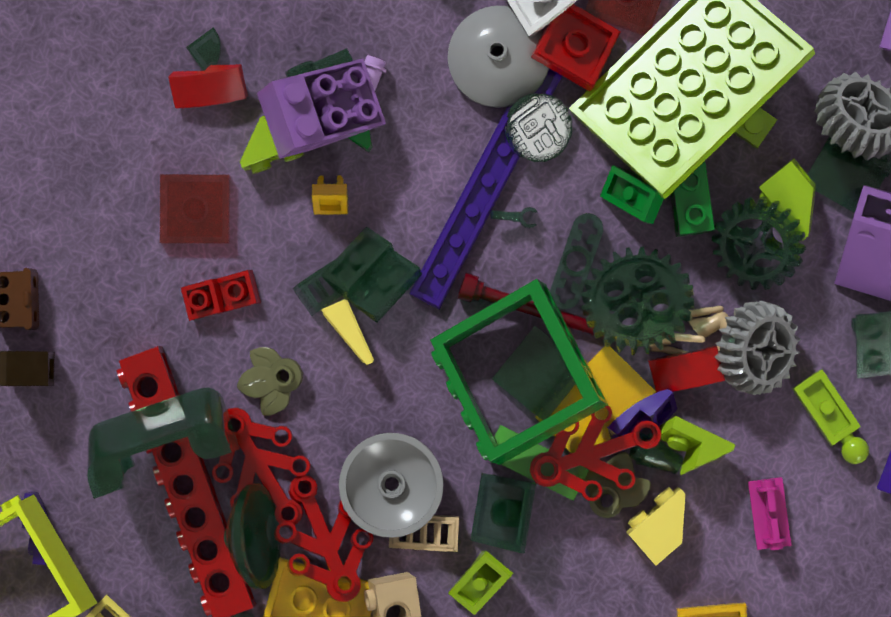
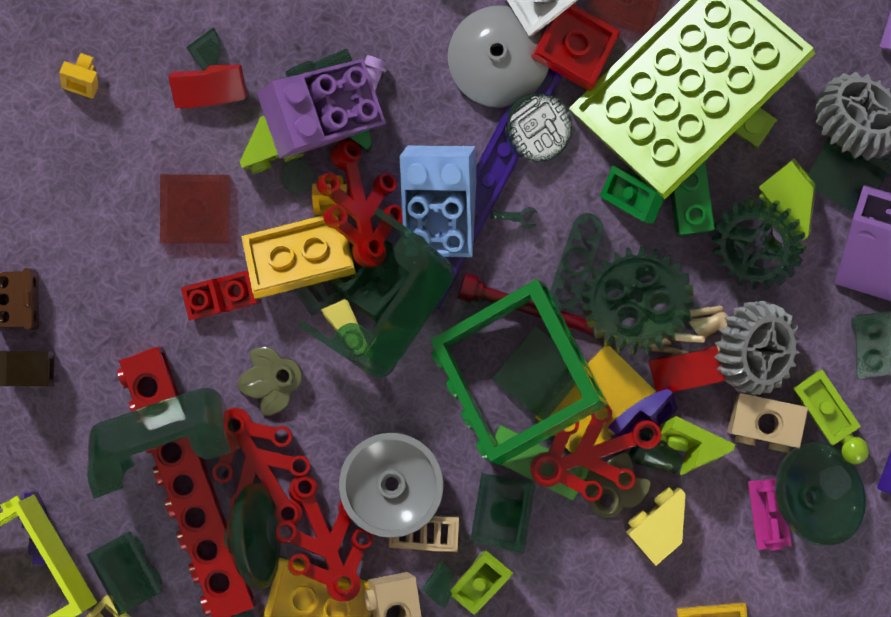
none -> yellow tile [59,53,98,99]
none -> clear green bracket [87,531,163,615]
none -> yellow tile [241,213,356,299]
none -> clear green tile [281,159,316,194]
none -> clear green windscreen [297,208,455,378]
none -> red plant [316,140,403,267]
none -> light blue slope [400,145,476,257]
none -> clear green tile [422,561,454,608]
none -> tan brick [727,393,808,453]
none -> clear green dish [775,442,866,546]

